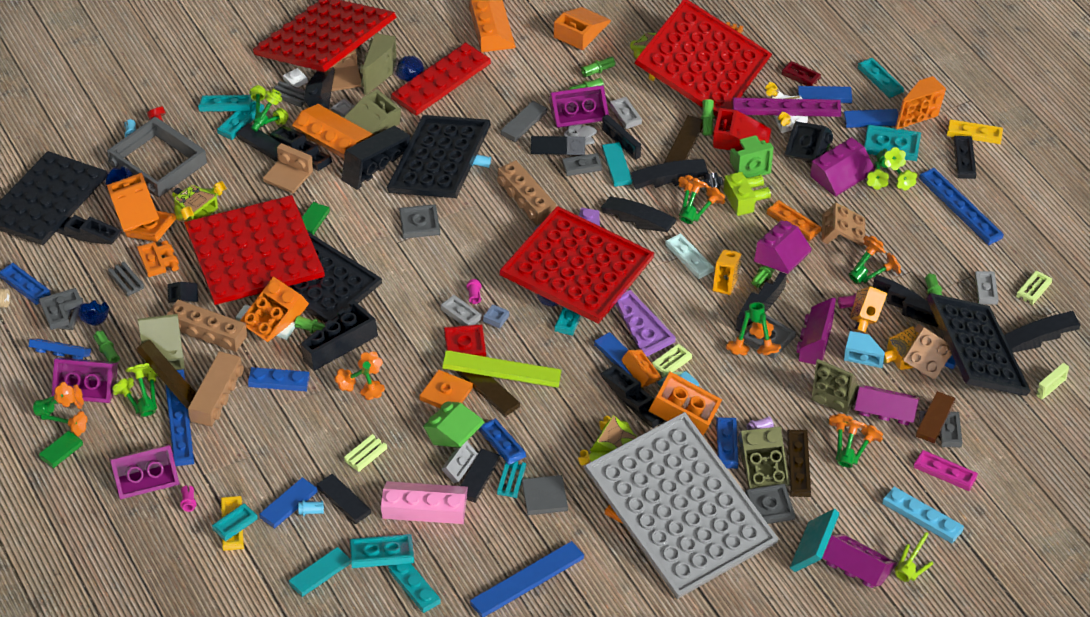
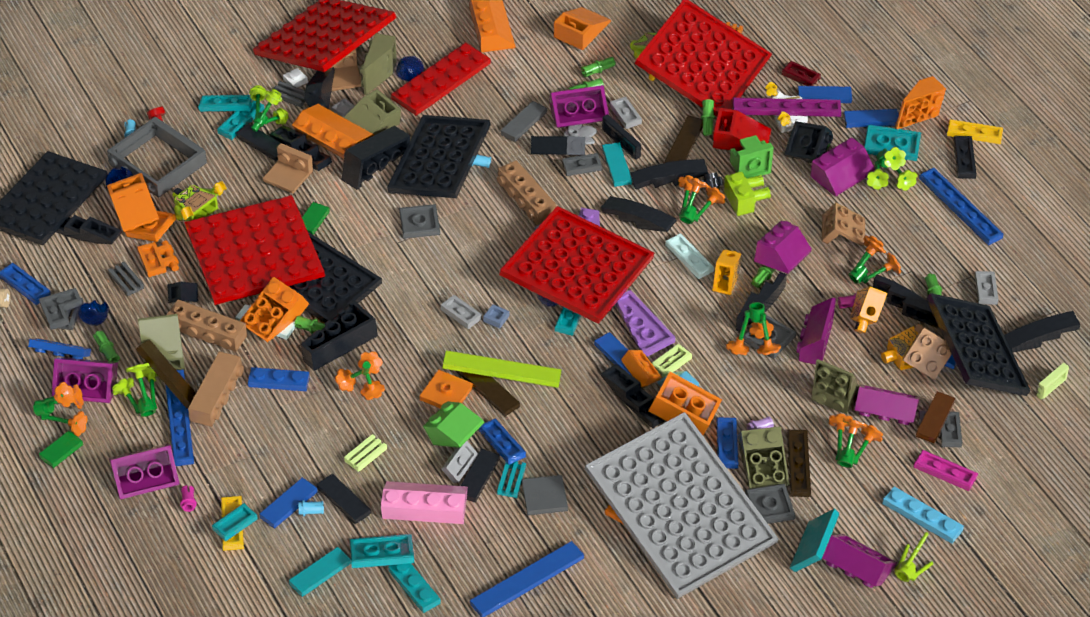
red plate [444,324,486,357] -> none
dark pink pin [466,279,482,304] -> none
torso [578,415,637,465] -> none
orange tile [766,200,822,241] -> none
medium azure slope [844,331,885,368] -> none
teal tile [858,58,904,99] -> none
yellowish green tile [1016,270,1052,305] -> none

